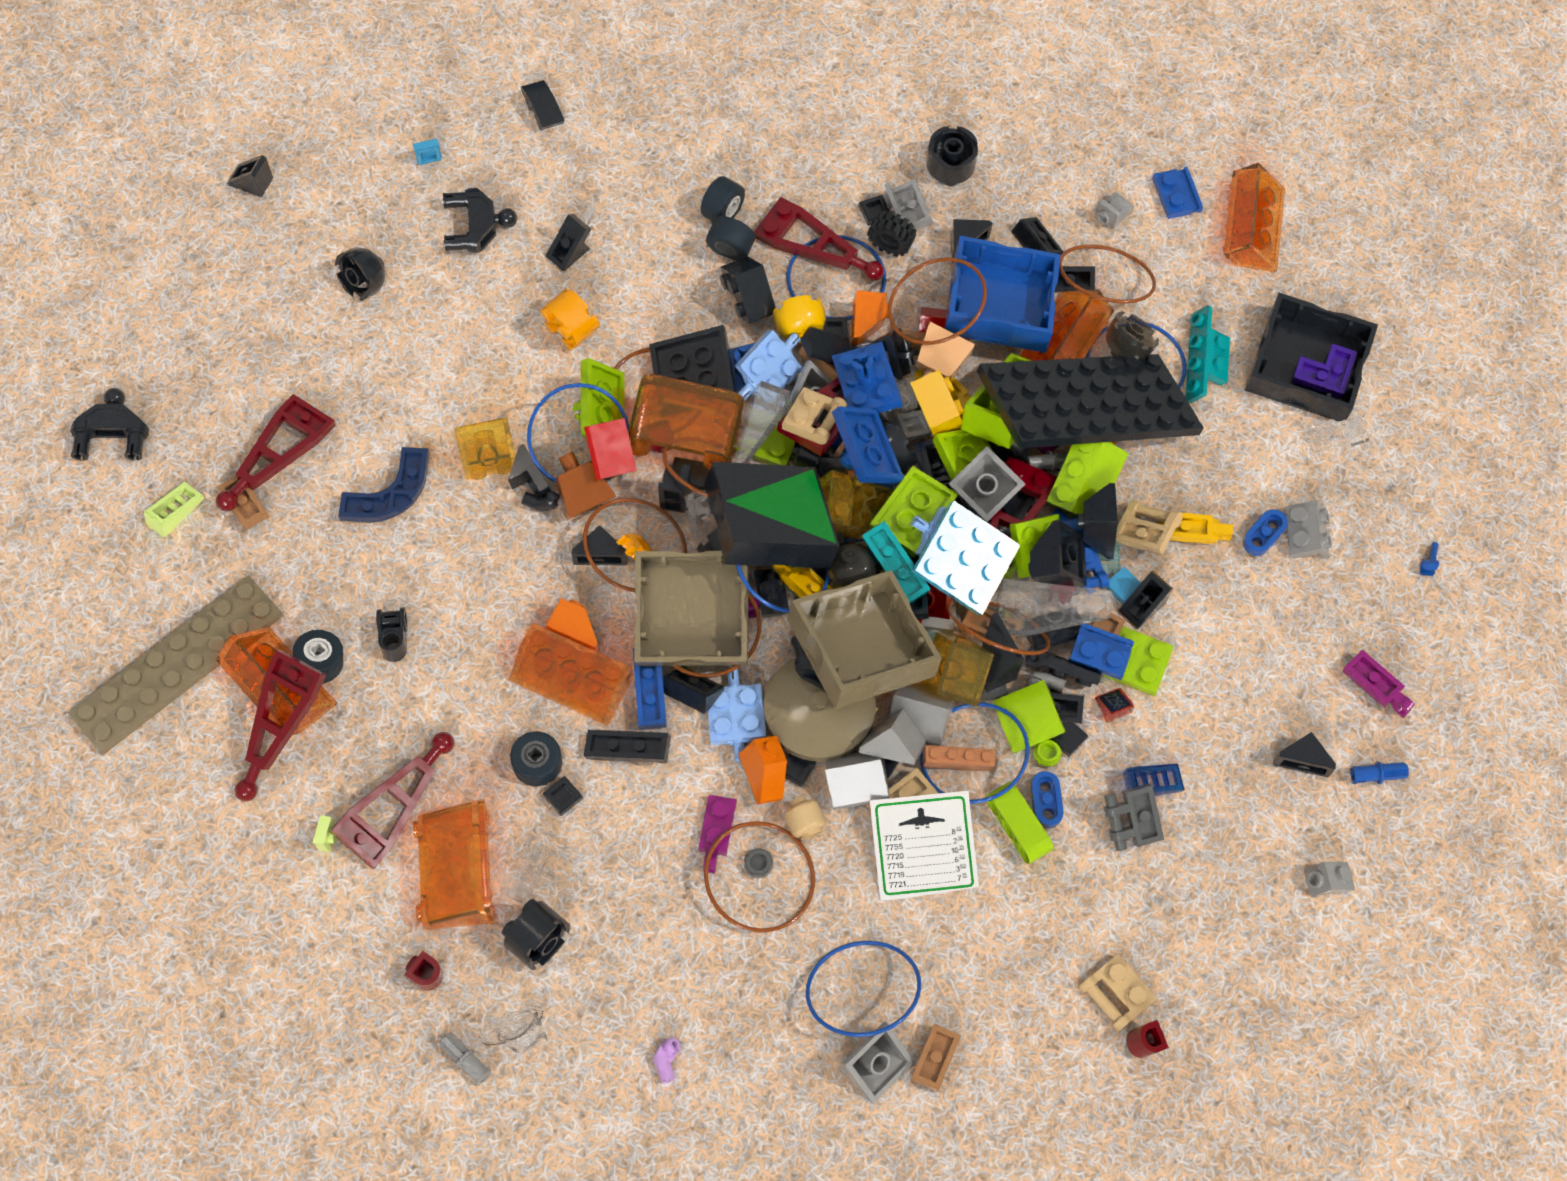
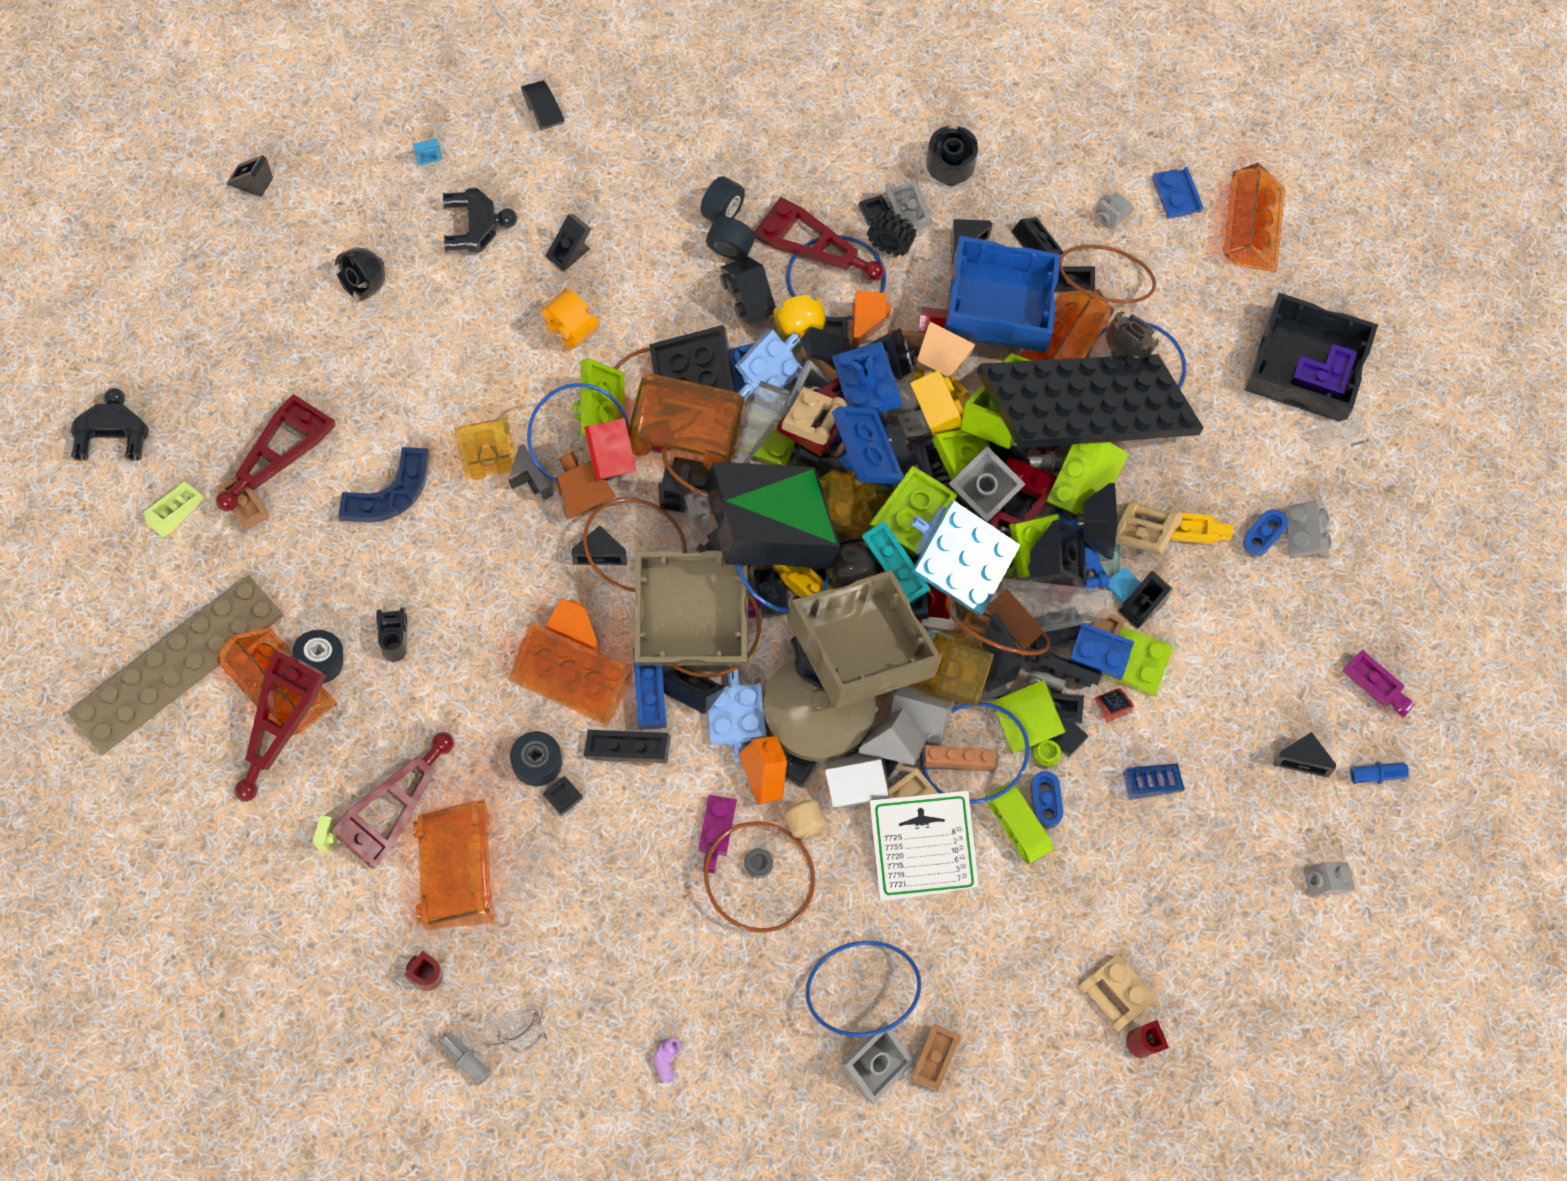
black brick [501,898,571,970] -> none
black arm [521,491,560,512] -> none
light orange plate [617,533,654,560] -> none
dark orange piece [888,257,987,345] -> none
dark grey plate [1104,783,1164,851] -> none
teal bracket [1185,305,1230,404] -> none
blue hand [1420,542,1439,576] -> none
none -> reddish brown slope [986,589,1044,650]

